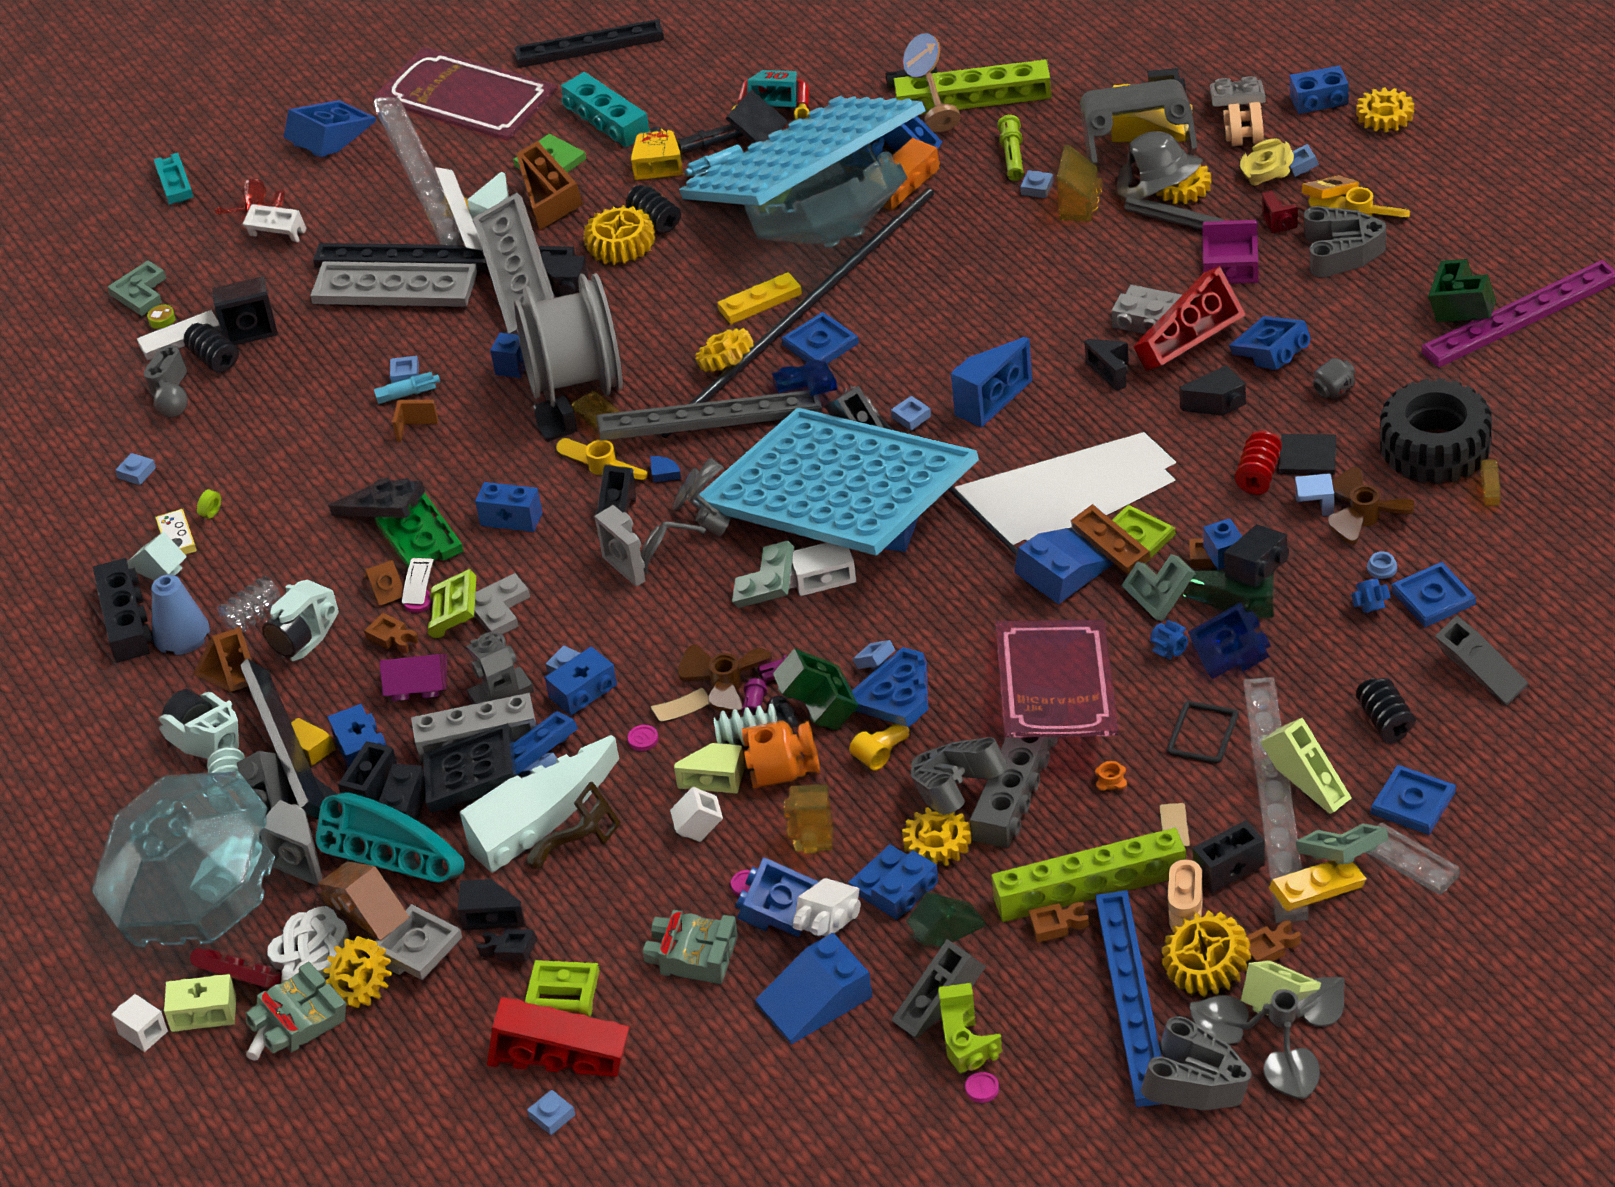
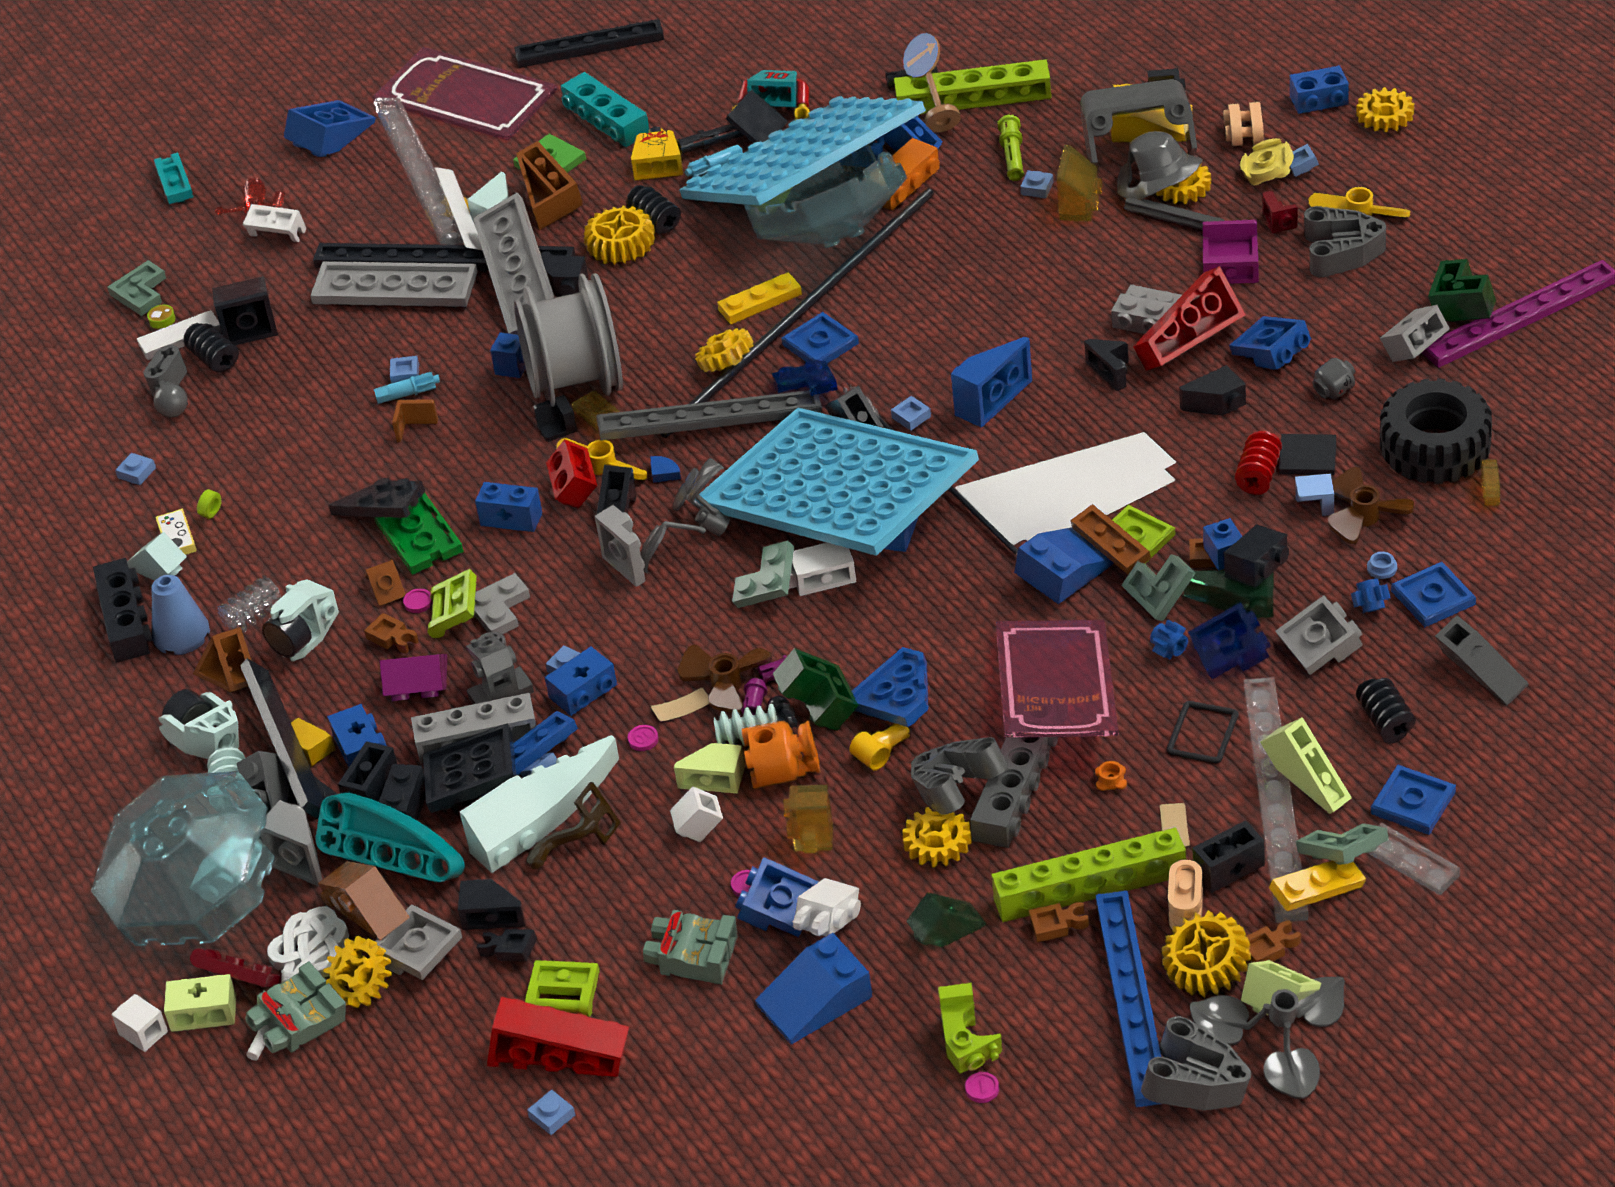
white sticker [402,558,434,604] -> none
blue plate [848,844,938,920] -> none
medium blue plate [852,640,895,670] -> none
dark grey slope [891,939,986,1038] -> none
light grey tile [1210,76,1266,107] -> none
light orange tile [1302,176,1359,200] -> none
none -> red brick [546,439,598,509]
none -> light grey plate [1275,595,1363,675]
none -> light grey brick [1380,305,1450,362]

